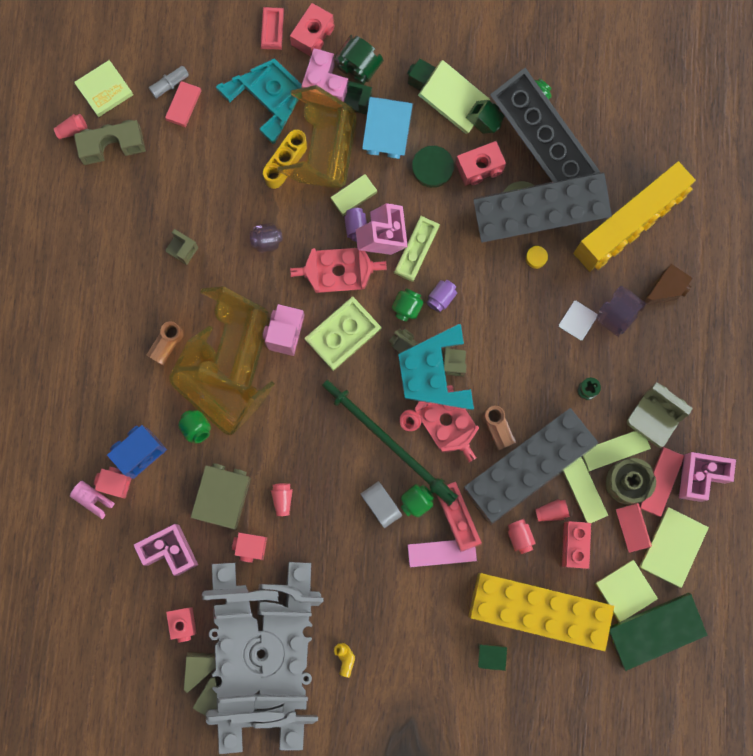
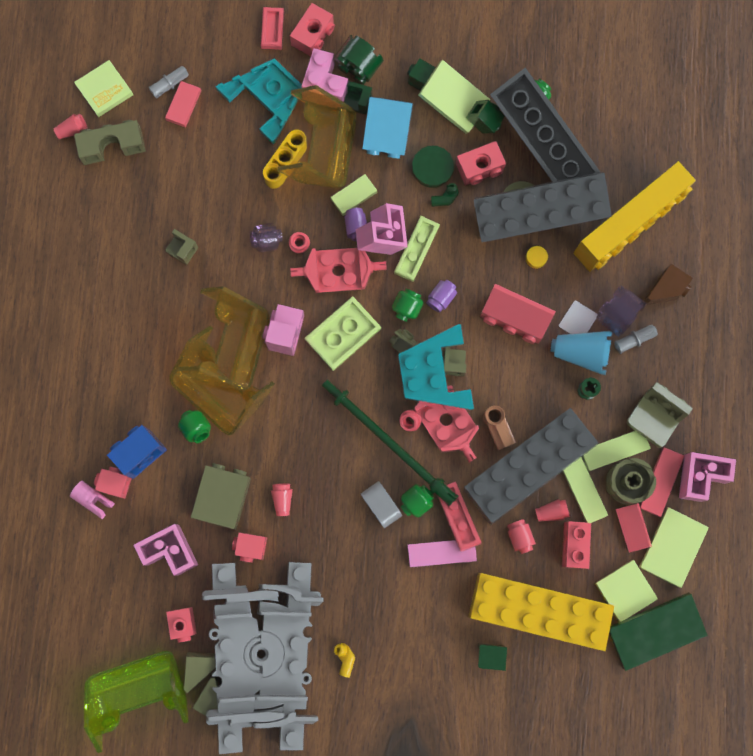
nougat piece [146,321,184,365] -> none
none -> clear neon green windscreen [84,651,189,753]
none -> coral plate [288,232,310,253]
none -> dark green arm [431,183,459,207]
none -> coral slope [480,284,556,344]
none -> medium azure cone [551,331,612,375]
none -> light grey axle [614,325,658,354]

